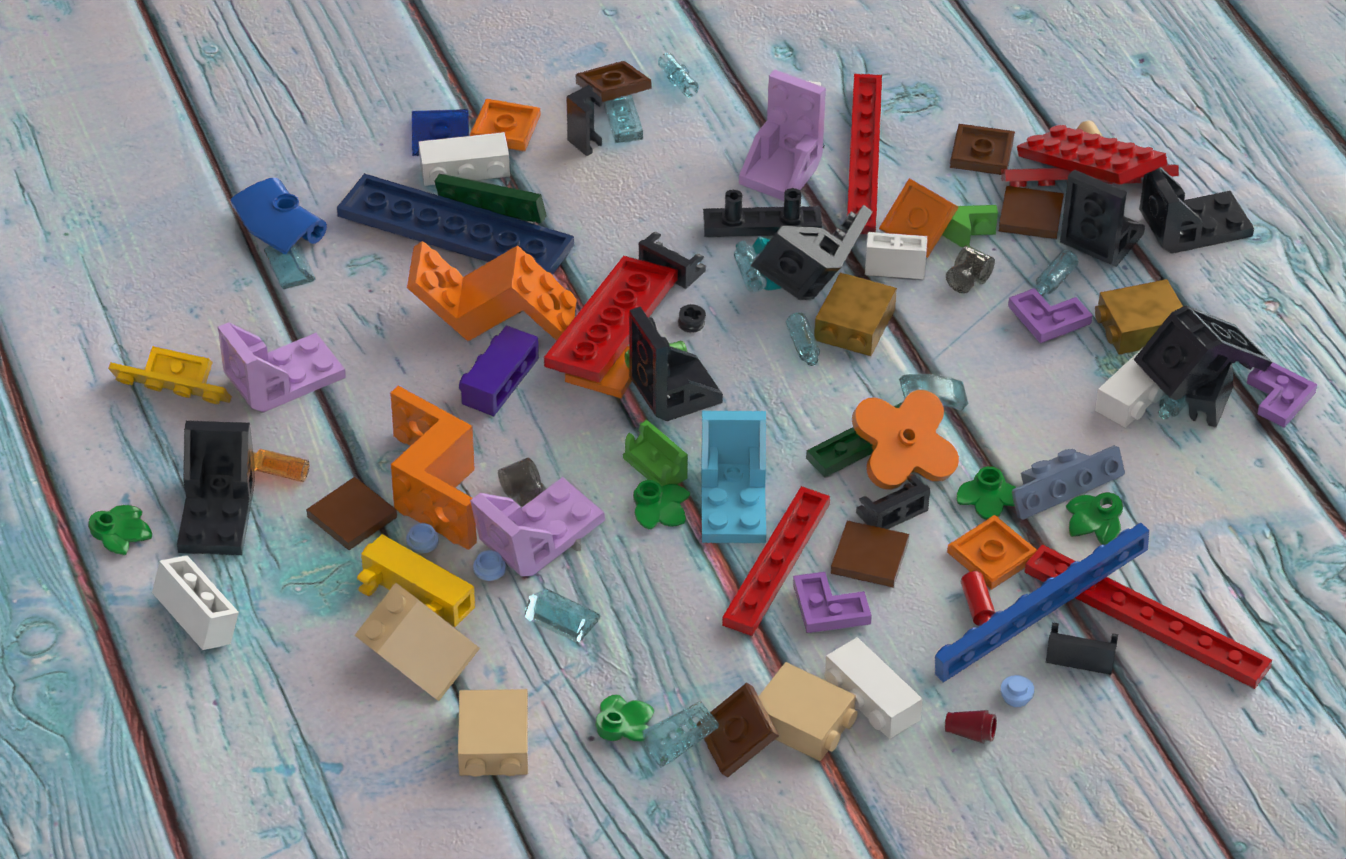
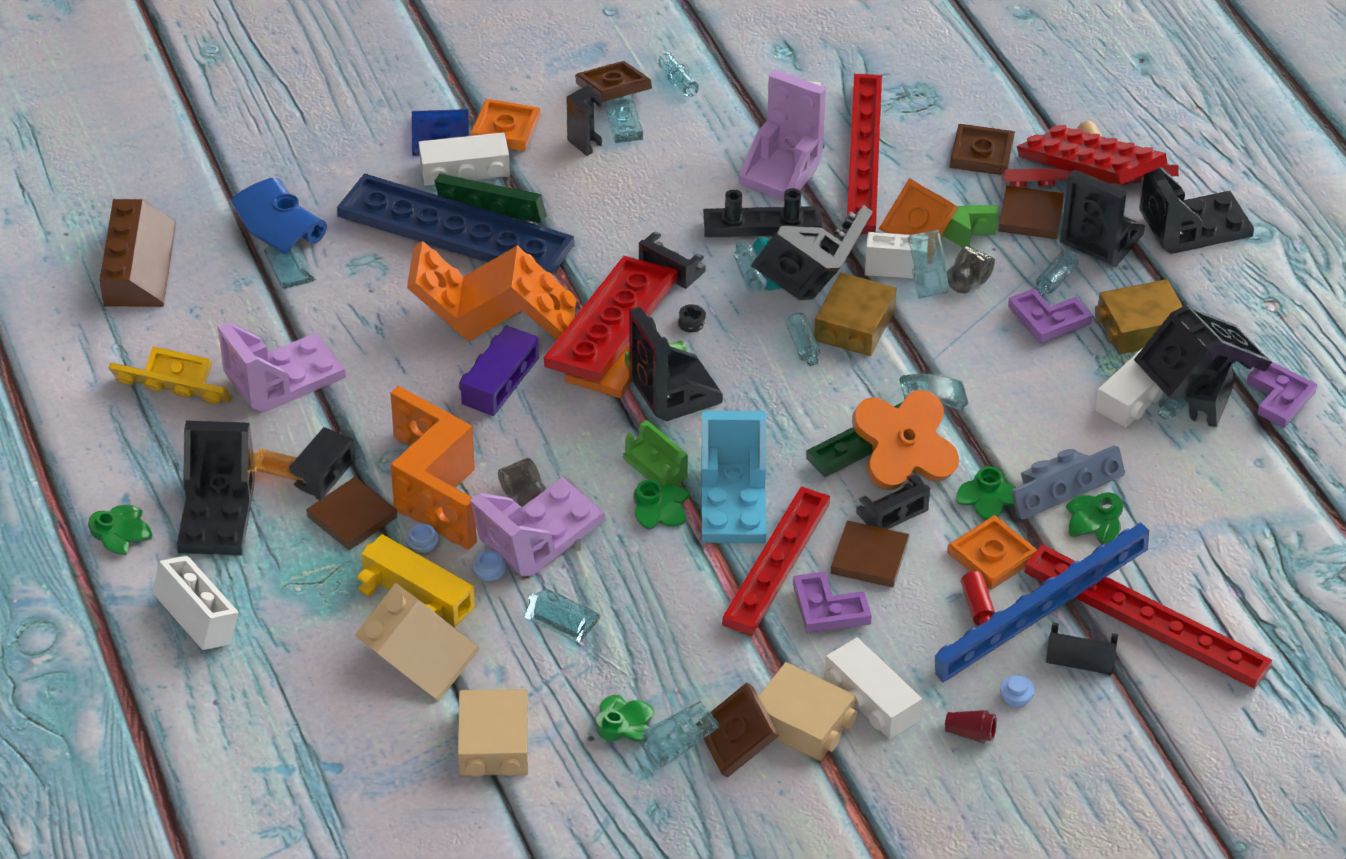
none -> reddish brown slope [99,199,176,307]
none -> black hinge [289,427,355,500]
none -> clear light blue slope [908,230,948,298]

